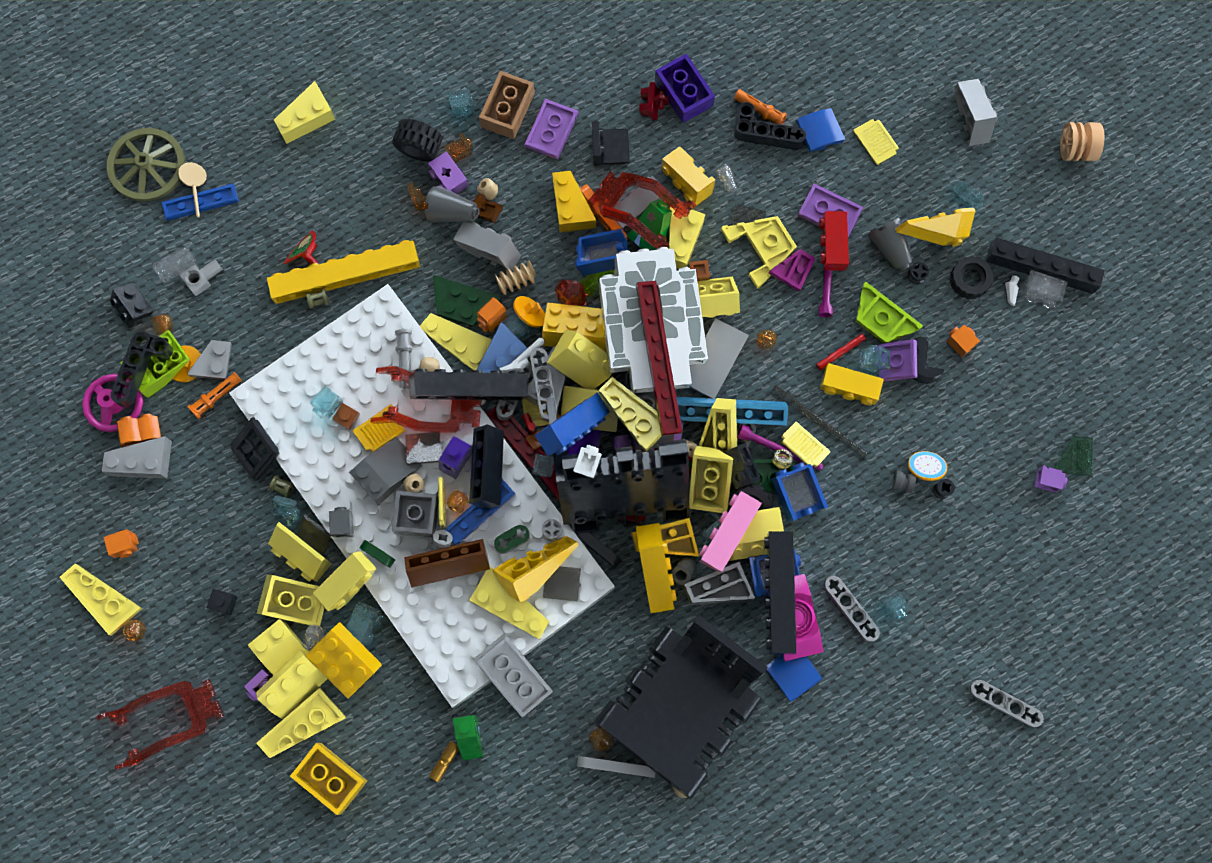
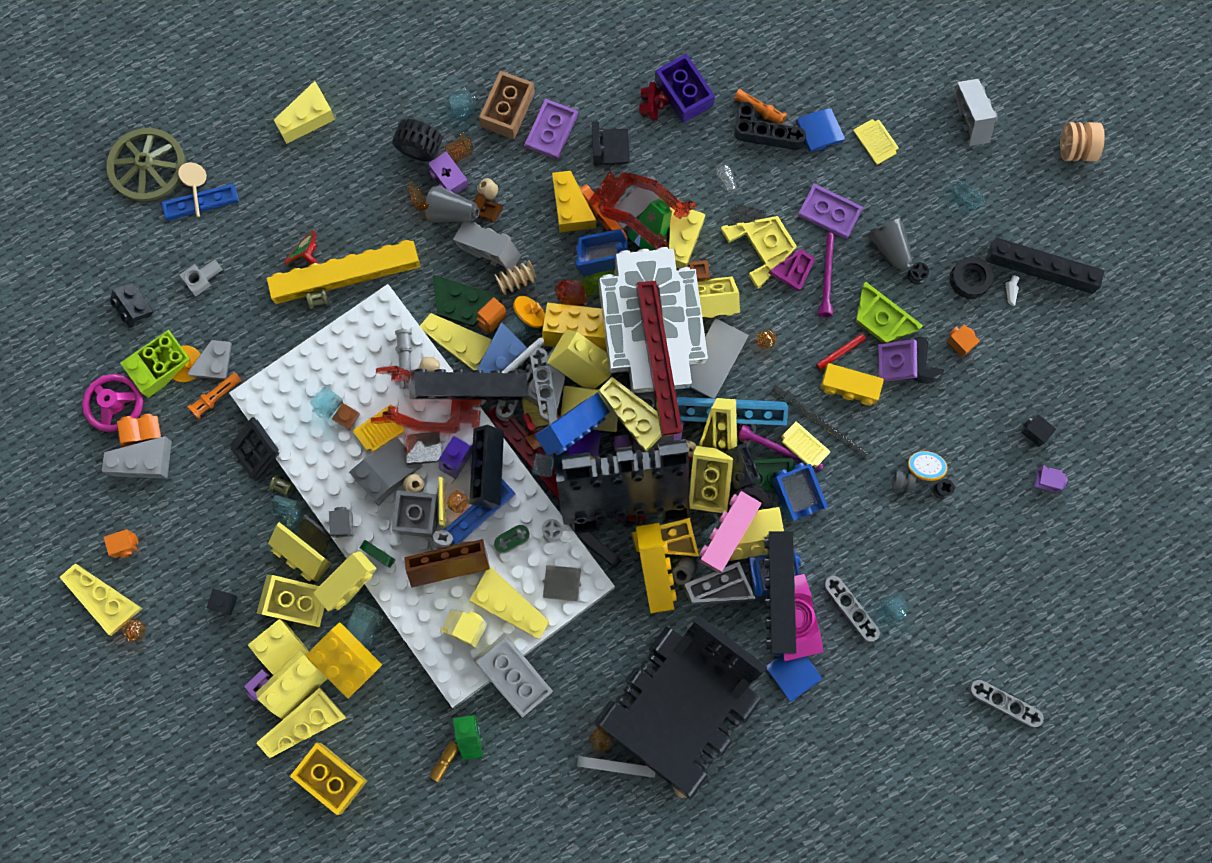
clear red piece [96,679,225,771] -> none
black beam [110,332,173,408] -> none
clear brick [152,245,197,283] -> none
clear orange piece [152,314,173,334] -> none
clear cone [302,625,324,650] -> none
yellow wedge [492,536,578,602] -> none
white bar [499,358,531,373] -> none
white bracket [573,445,602,478] -> none
yellow wedge [661,147,715,206] -> none
clear smoke tile [773,449,793,469] -> none
red brick [819,211,849,271] -> none
clear light blue brick [859,345,890,372] -> none
yellow wedge [895,208,975,247] -> none
clear brick [1020,270,1068,308] -> none
clear green wing [1054,436,1093,476] -> none
none -> light yellow wedge [440,609,487,648]
none -> black brick [1021,414,1056,447]

